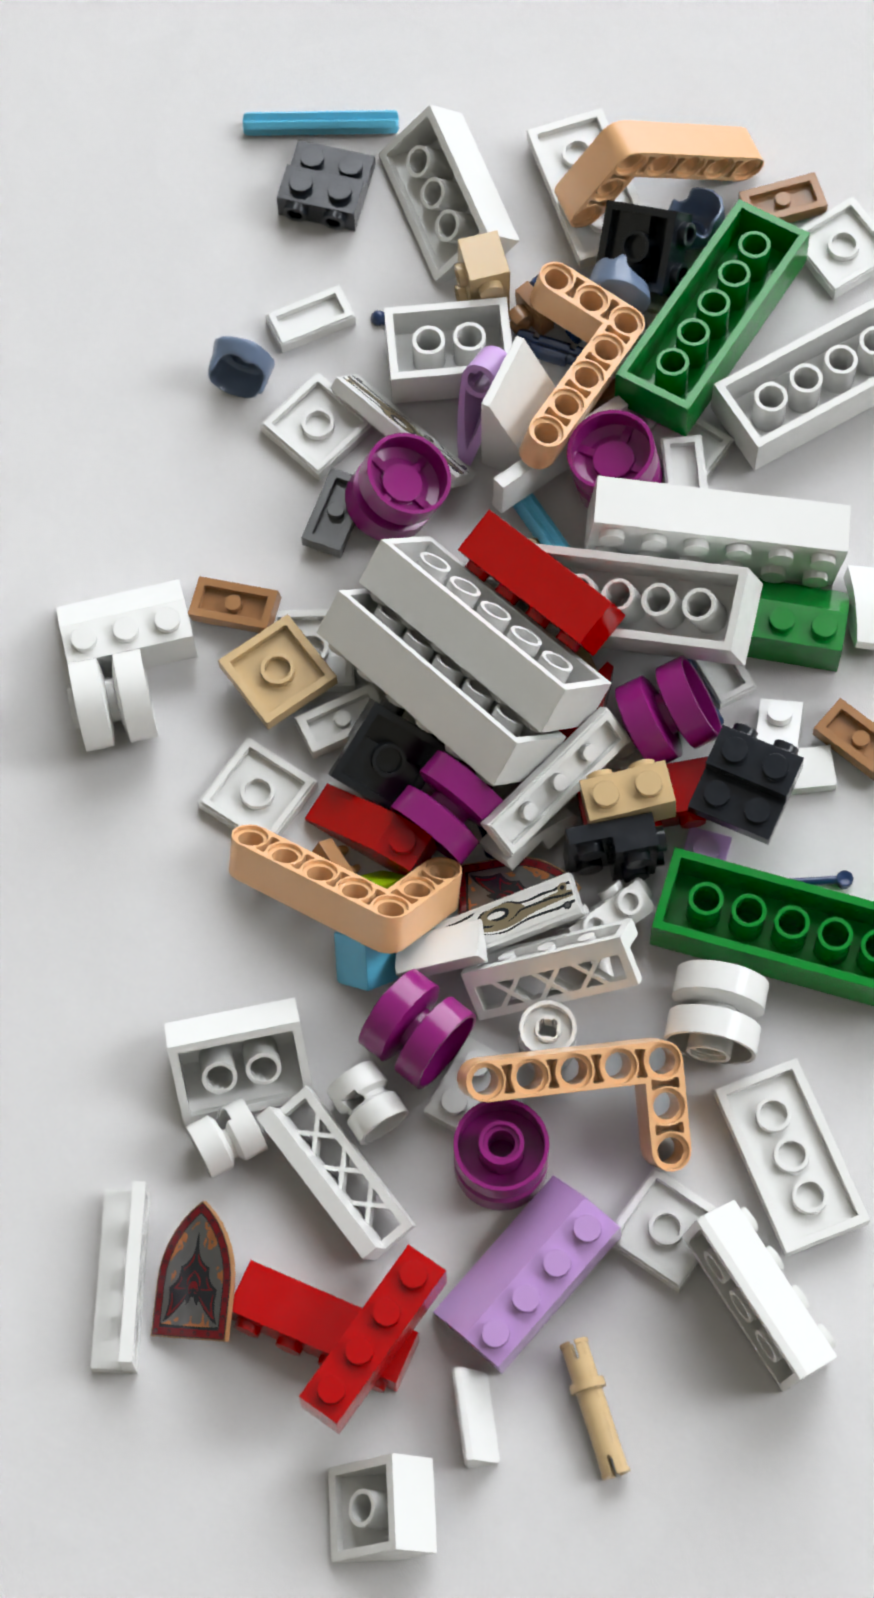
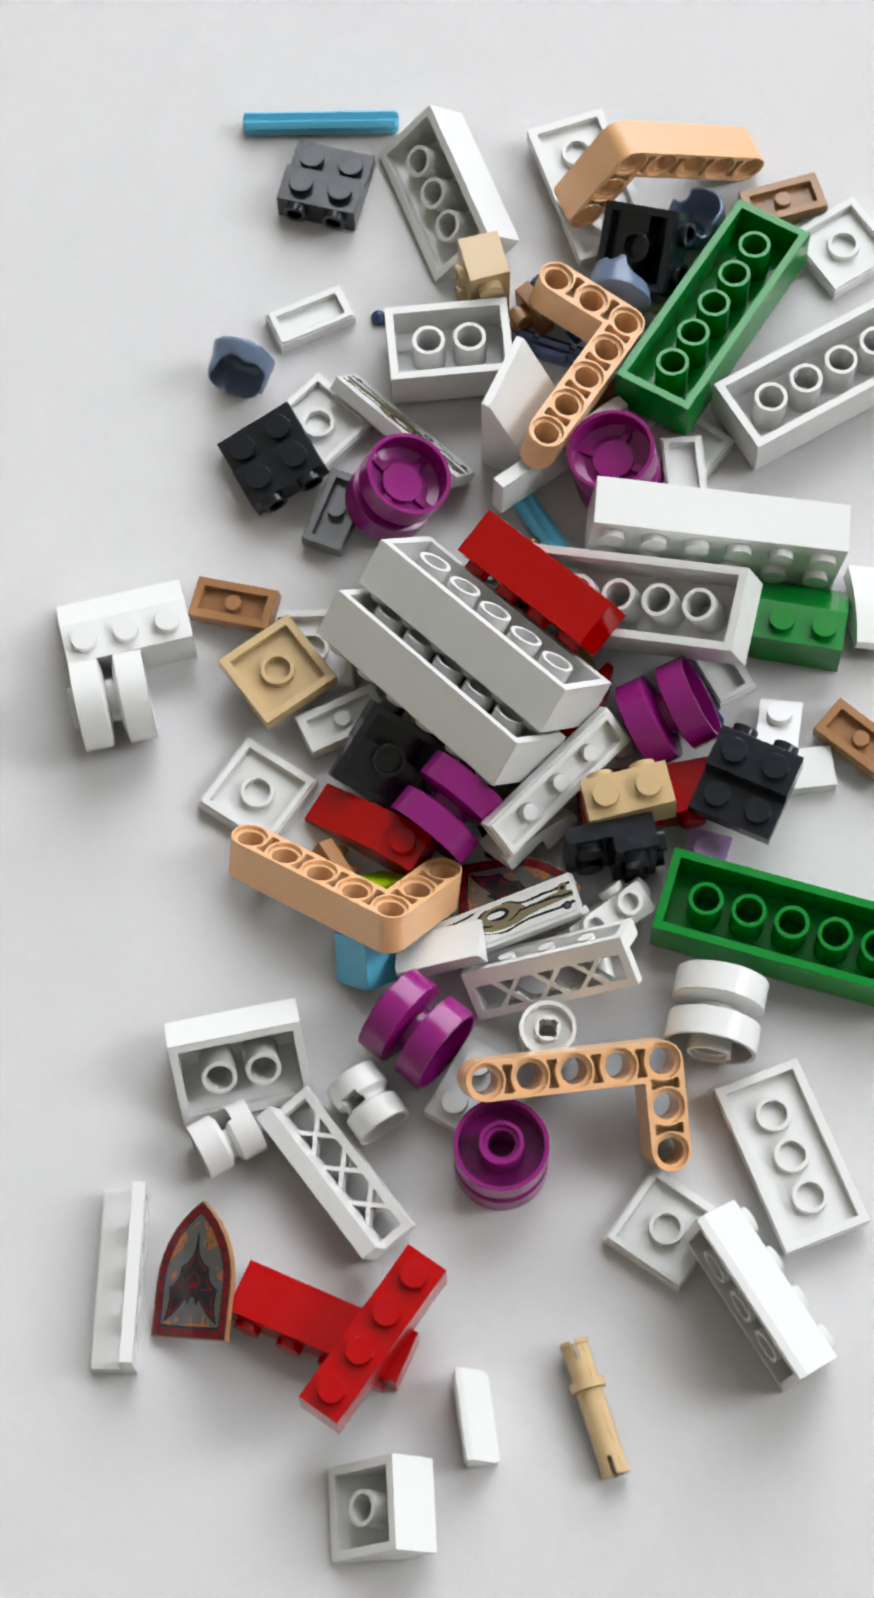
lavender slope [433,1176,622,1374] -> none
lavender piece [457,346,507,466] -> none
dark blue hinge [790,870,854,889] -> none
none -> black plate [217,402,329,516]

